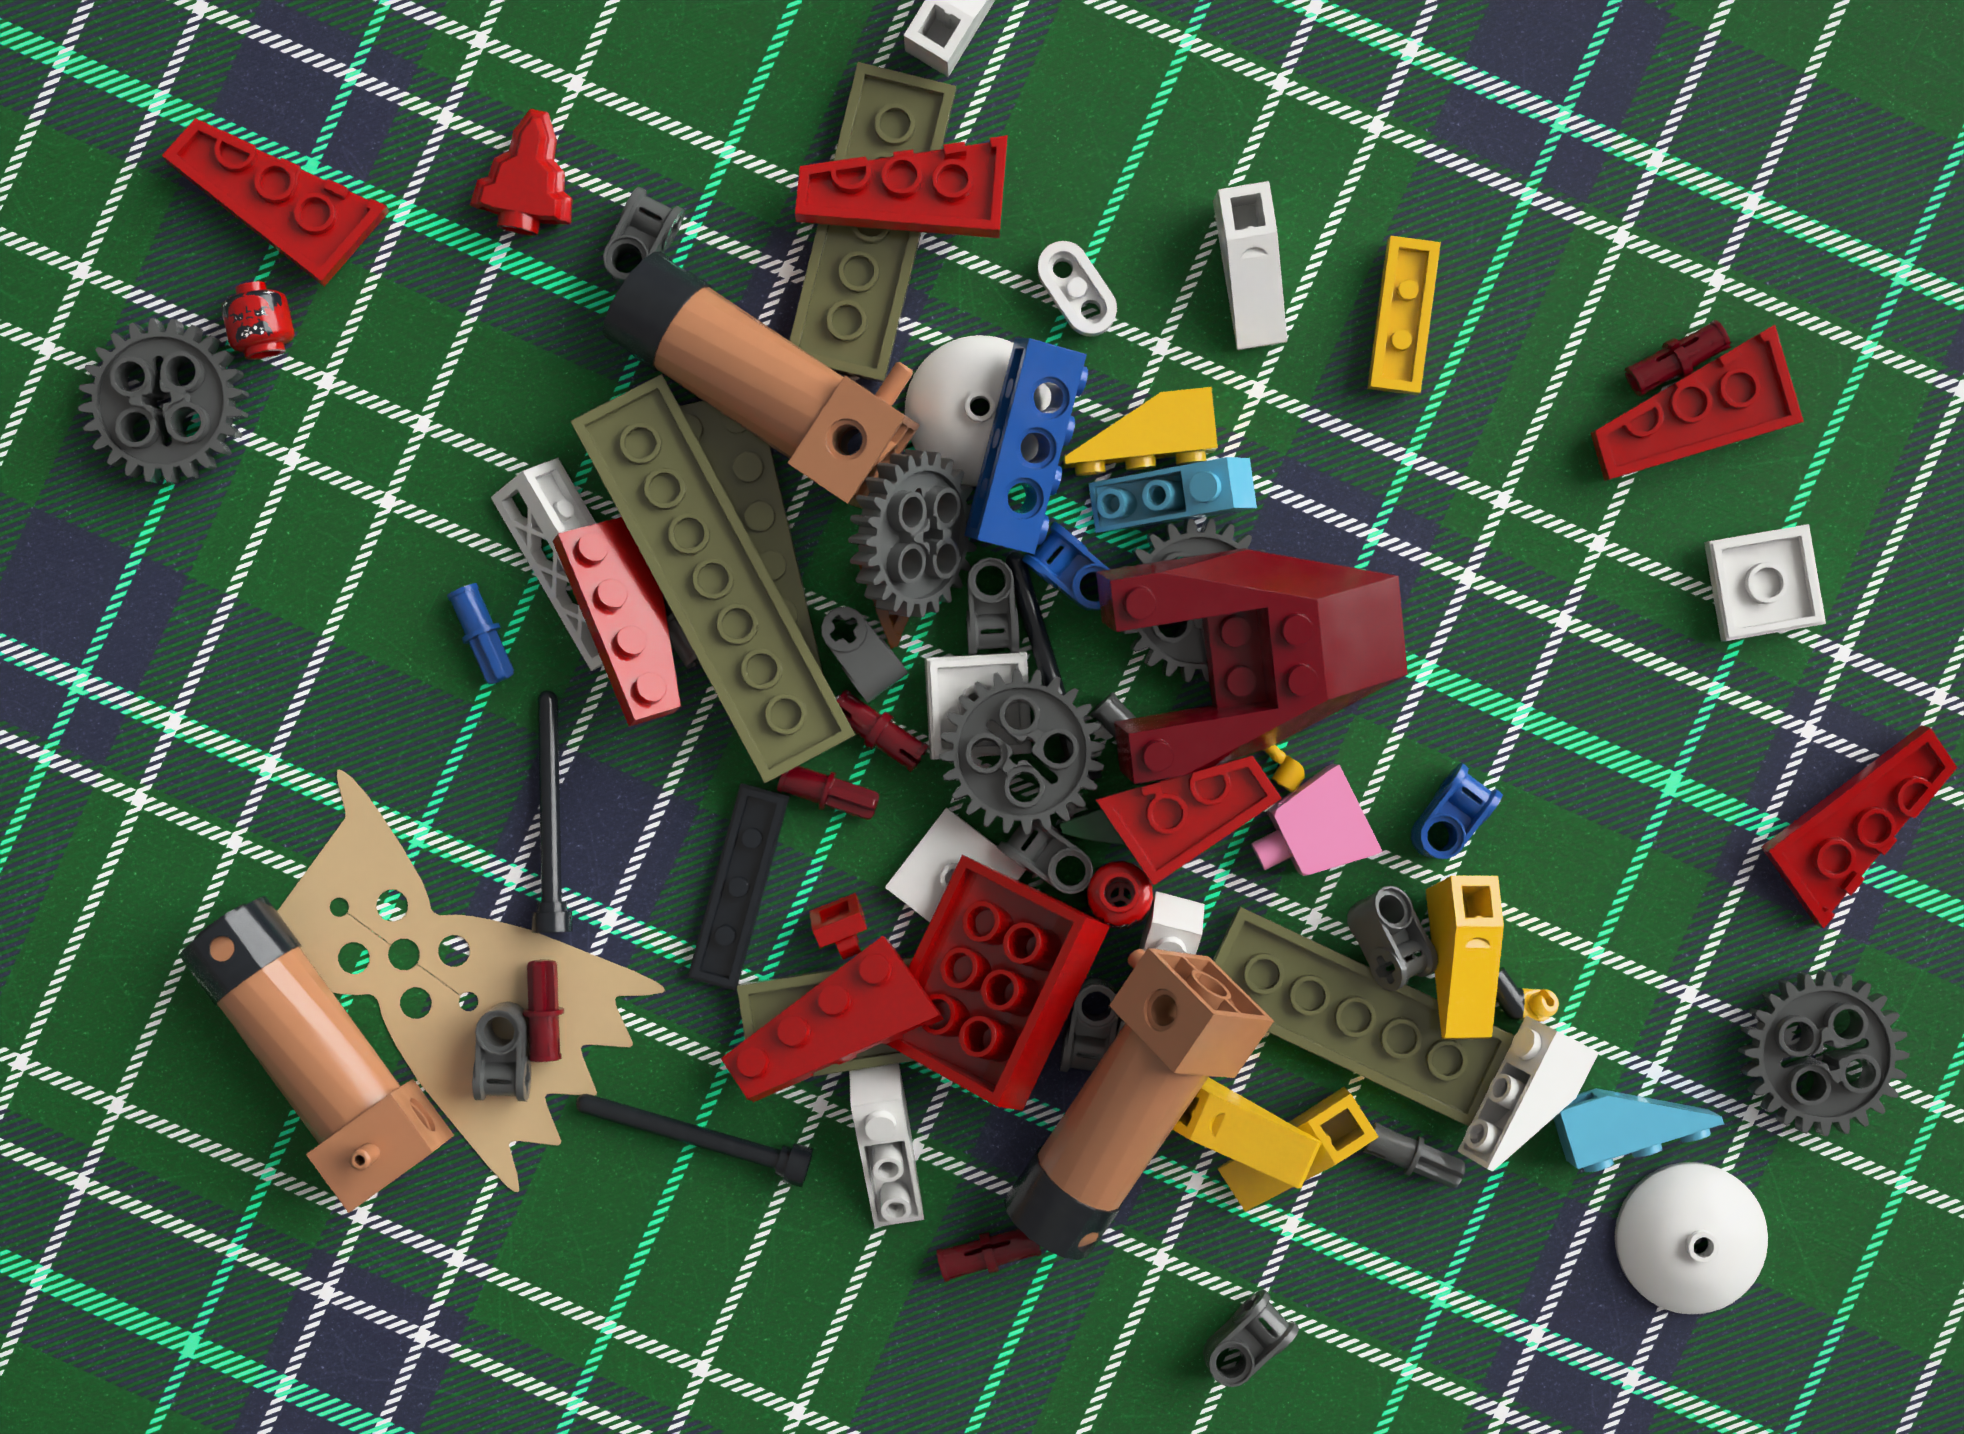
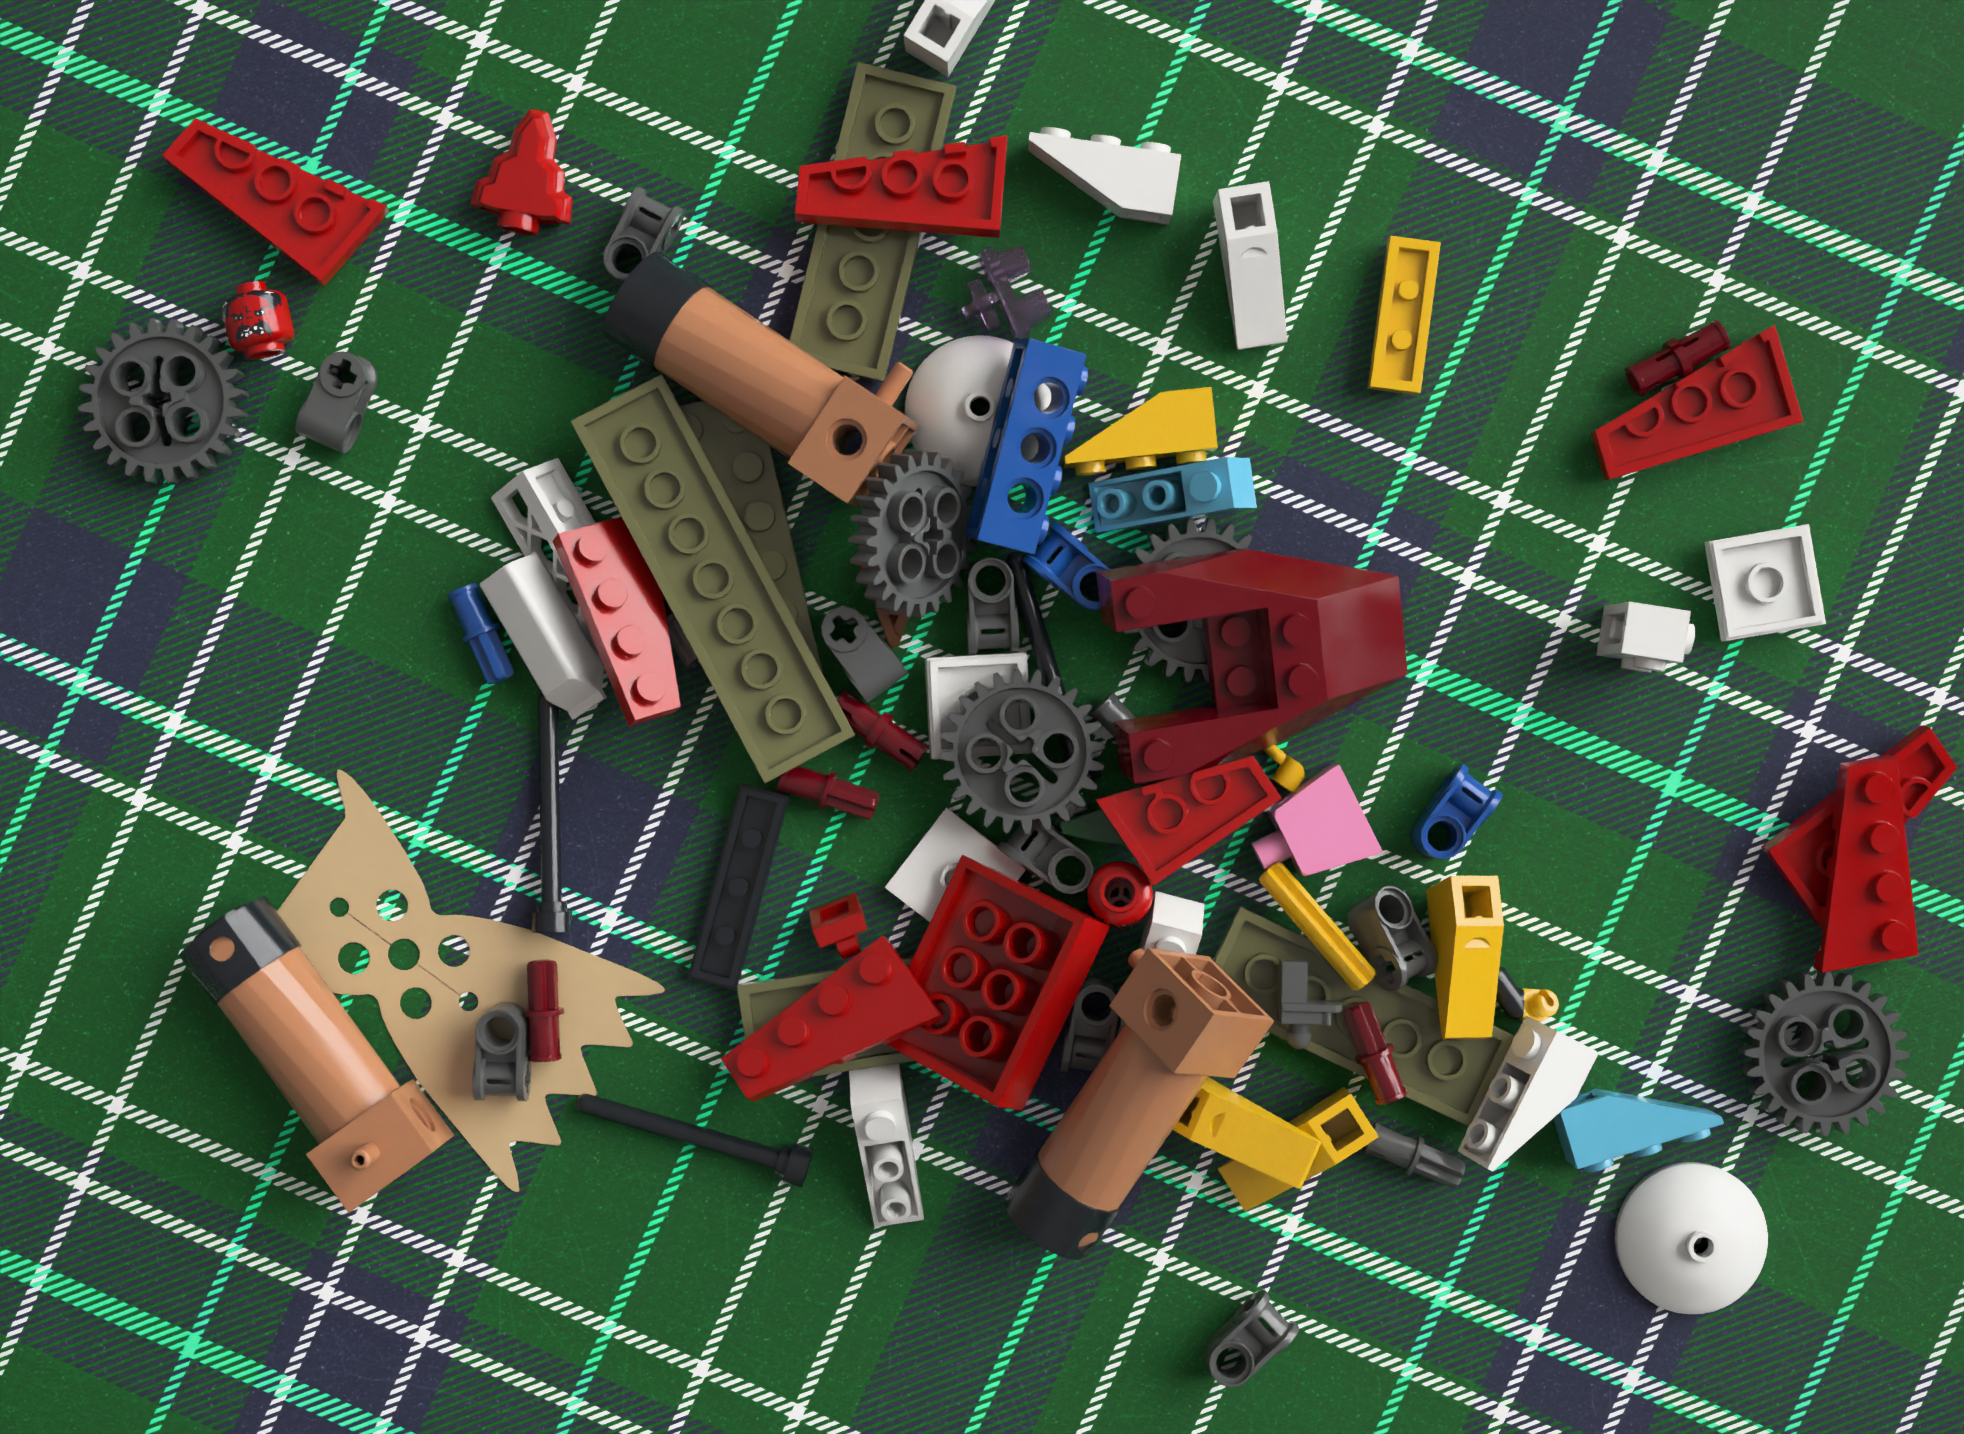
dark red pin [936,1229,1042,1282] -> none
white plate [1038,241,1117,336] -> none
none -> dark grey piece [295,351,378,454]
none -> white piece [479,553,607,720]
none -> clear purple hips [962,245,1052,339]
none -> white slope [1028,127,1181,225]
none -> yellow axle [1259,862,1376,991]
none -> dark grey piece [1276,959,1342,1050]
none -> dark red axle [1343,1001,1407,1105]
none -> white brick [1597,602,1695,673]
none -> red wing [1814,755,1919,973]

